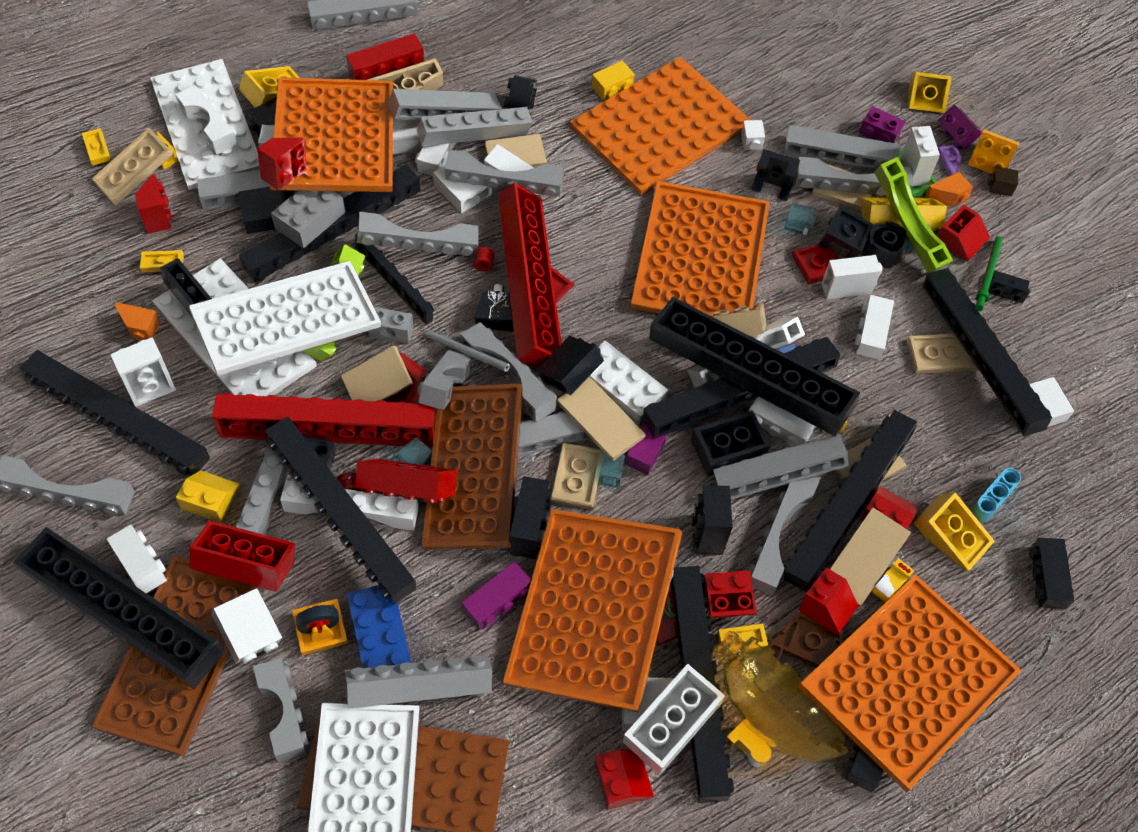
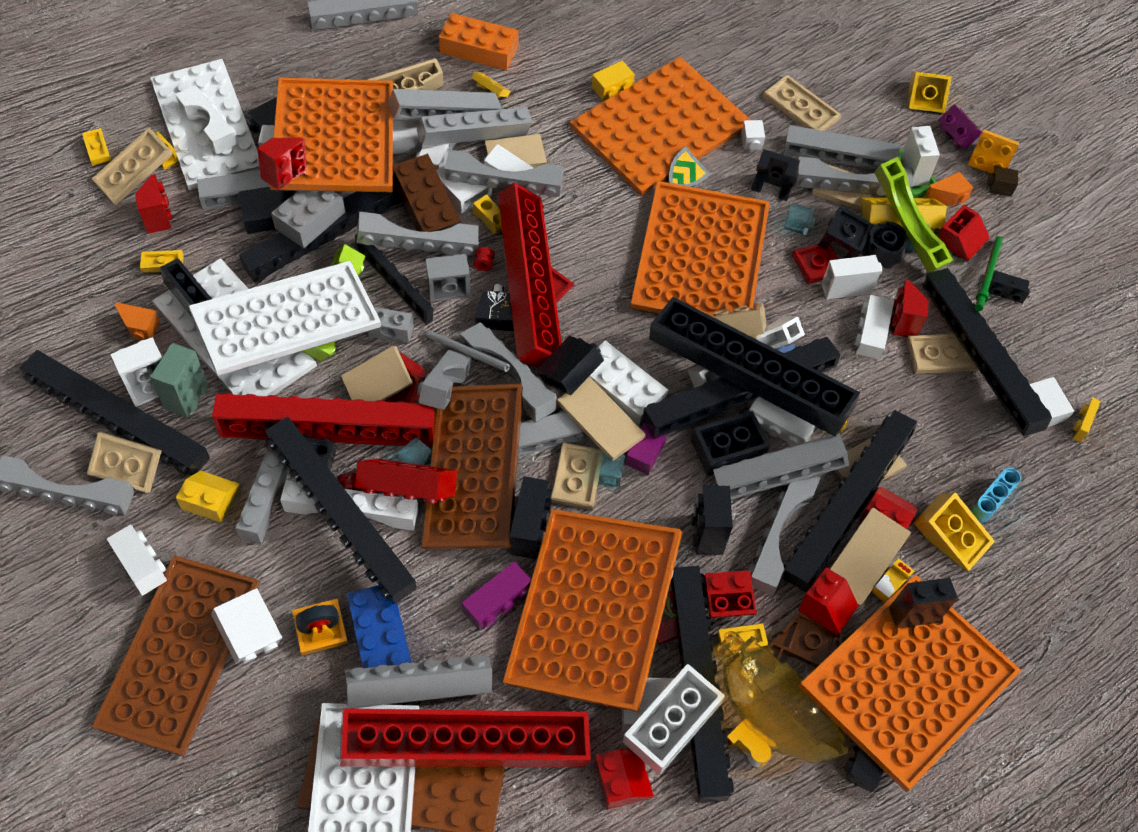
black brick [13,527,225,690] -> none
red brick [189,520,295,592] -> none
yellow slope [239,66,300,108] -> none
light grey arch [253,658,309,763] -> none
red brick [346,33,424,80] -> none
black brick [504,75,537,116] -> none
magenta brick [859,106,906,143] -> none
medium lavender tile [938,144,962,176] -> none
black brick [1029,538,1075,609] -> none
none -> tan tile [87,432,162,493]
none -> sand green brick [150,343,208,418]
none -> red brick [340,708,591,768]
none -> reddish brown brick [393,153,461,232]
none -> light grey brick [426,254,470,302]
none -> orange brick [439,13,519,70]
none -> yellow plate [471,71,511,98]
none -> yellow leg [472,195,502,233]
none -> sticker [669,146,710,187]
none -> tan tile [762,75,841,131]
none -> black brick [889,578,958,628]
none -> red slope [890,280,928,338]
none -> yellow plate [1073,398,1101,443]

